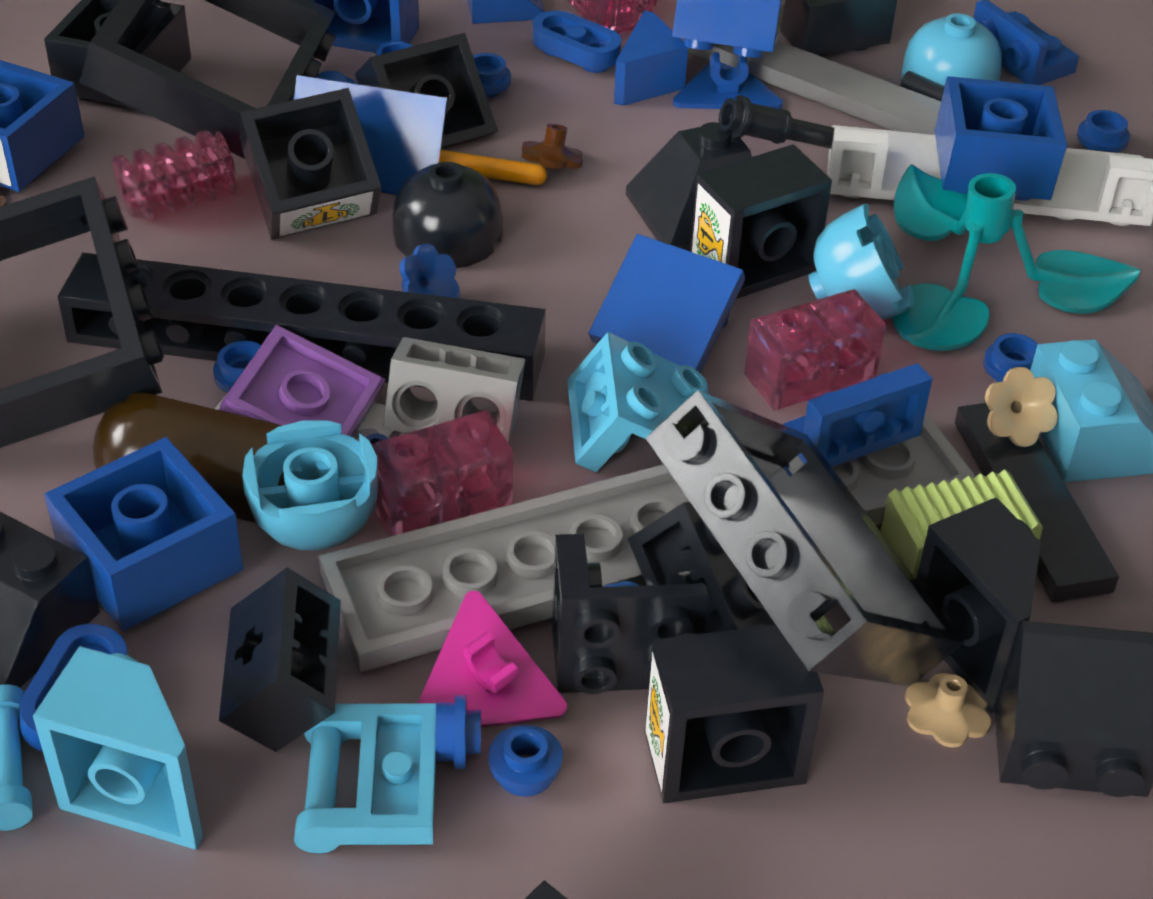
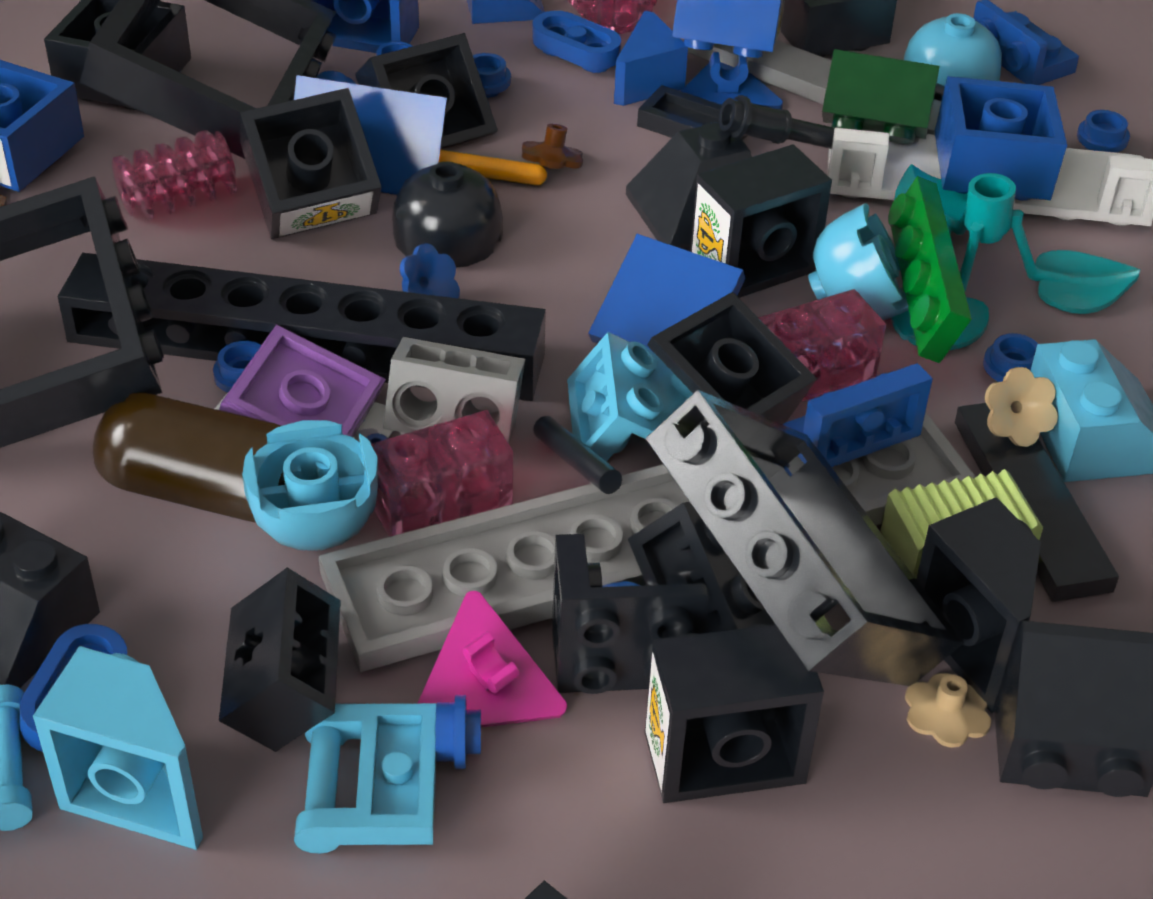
blue brick [44,437,243,632] -> none
blue plate [488,725,563,797] -> none
none -> black piece [533,416,622,494]
none -> black tile [637,85,747,140]
none -> black slope [647,292,817,425]
none -> dark green slope [822,49,940,144]
none -> green plate [888,176,972,363]

